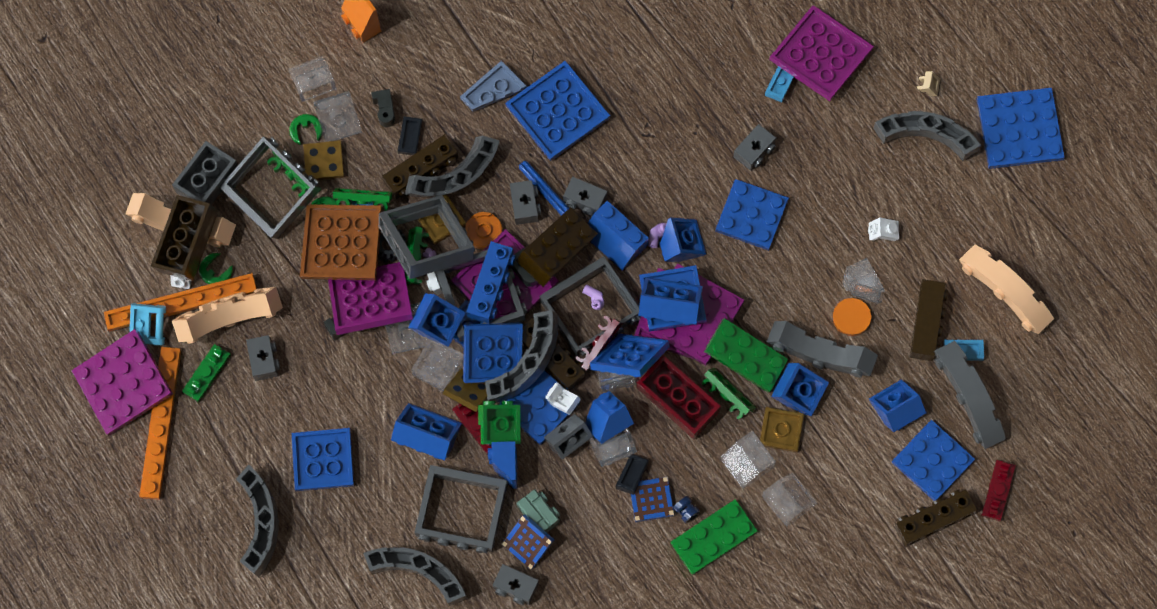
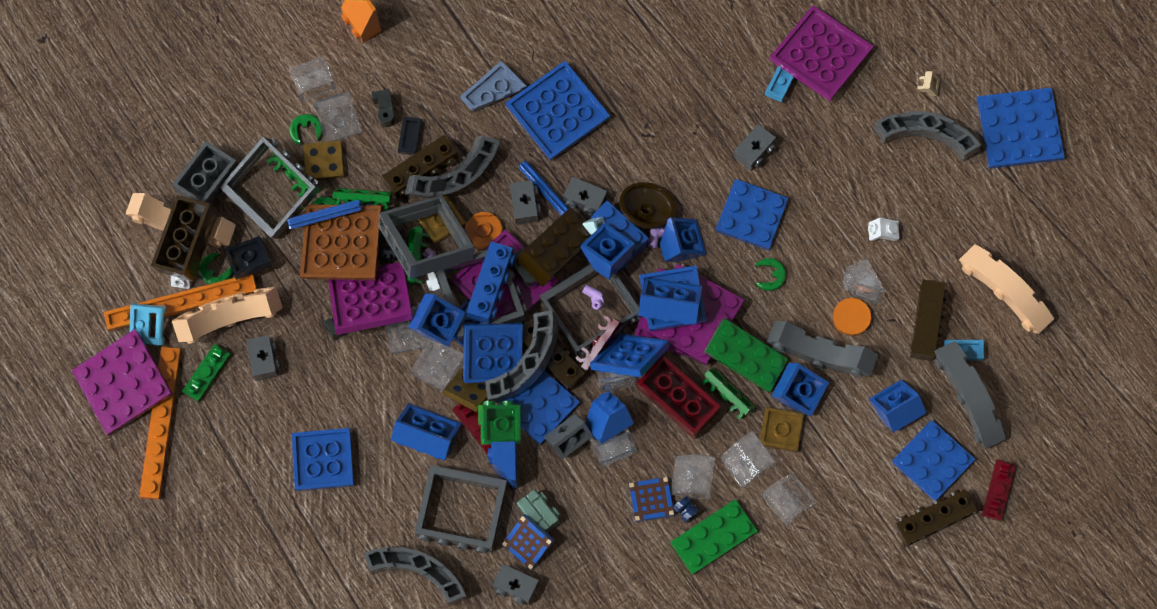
dark grey brick [236,465,279,578] -> none
white bracket [546,382,581,415] -> none
black tile [616,454,649,495] -> none
none -> black plate [225,236,272,280]
none -> blue axle [288,200,362,229]
none -> blue slope [581,222,635,280]
none -> light aqua slope [583,217,604,235]
none -> dark brown dish [619,182,676,229]
none -> clear slope [671,454,715,500]
none -> green head [754,258,786,291]

